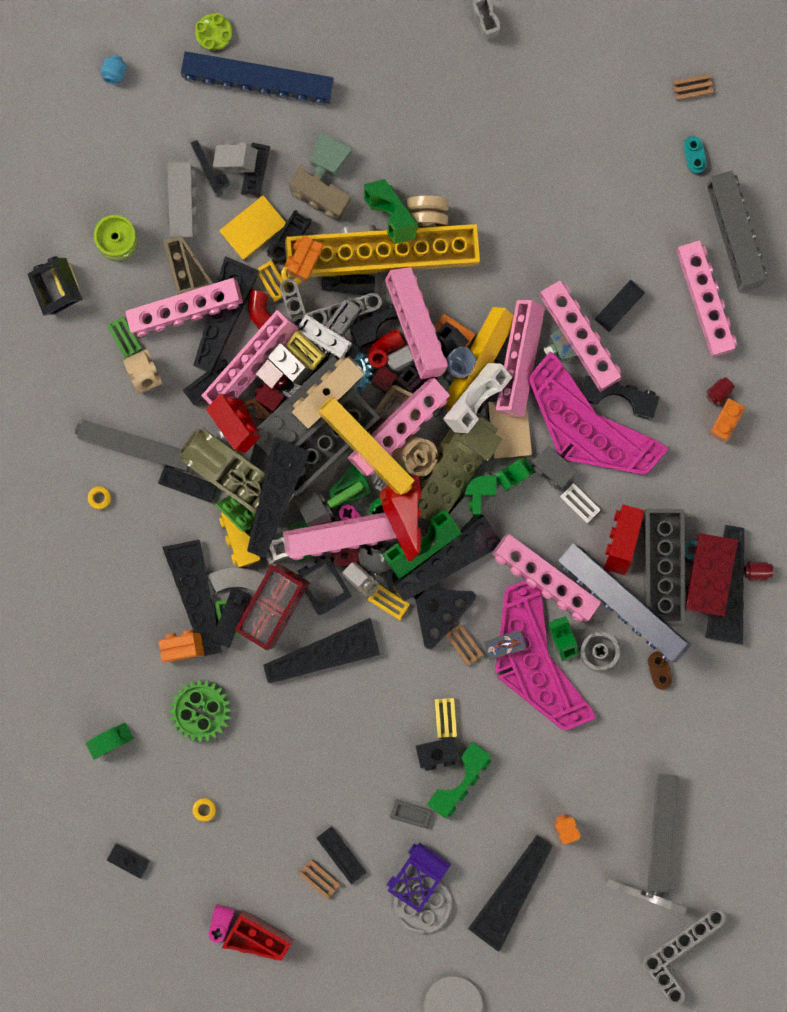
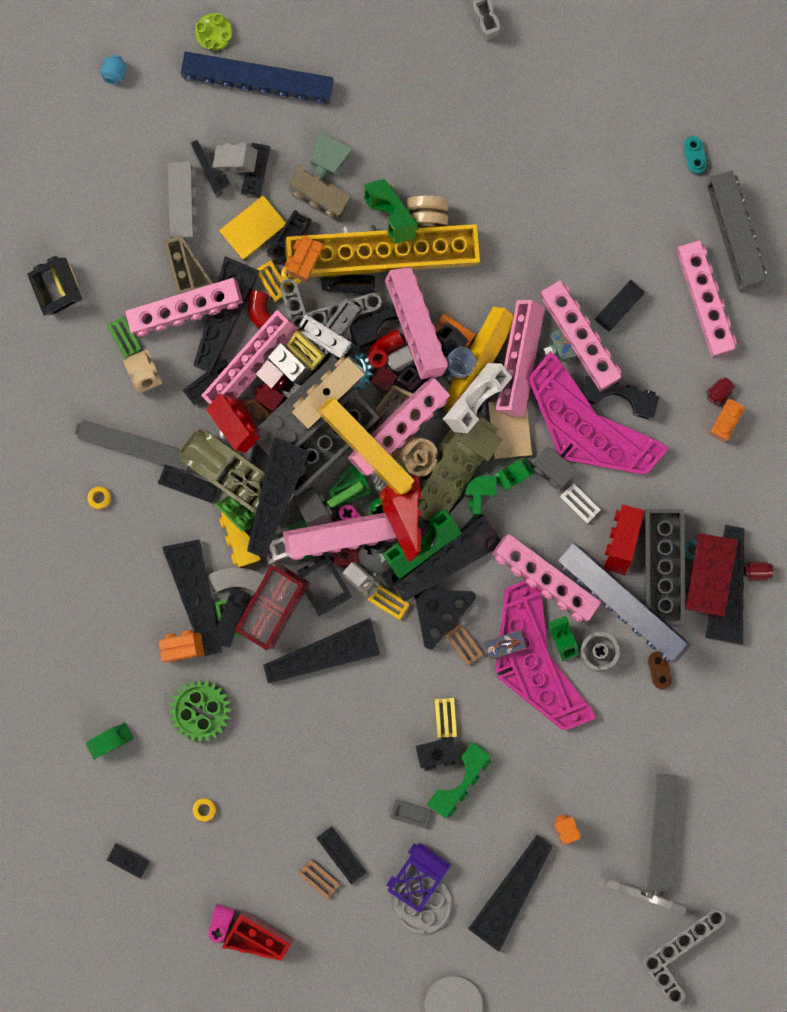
lime wheel [94,215,138,261] -> none
medium nougat tile [673,74,714,101] -> none

